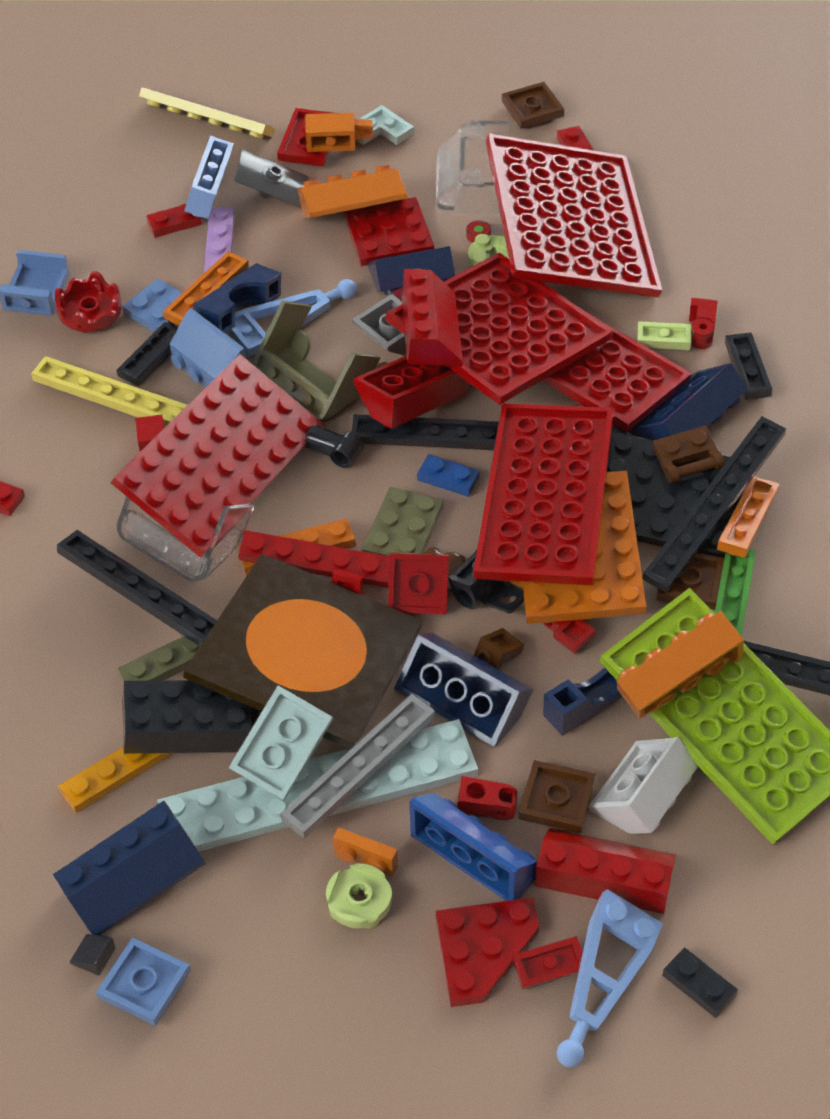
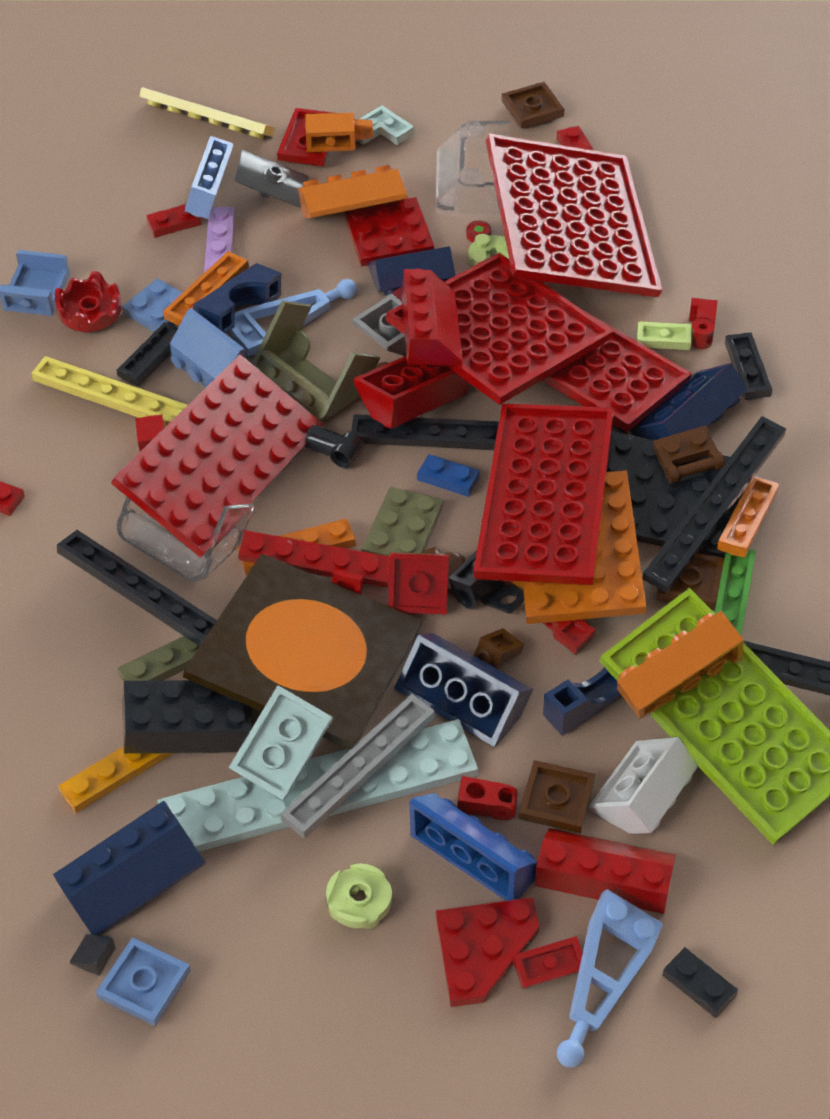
orange plate [333,827,398,876] -> none

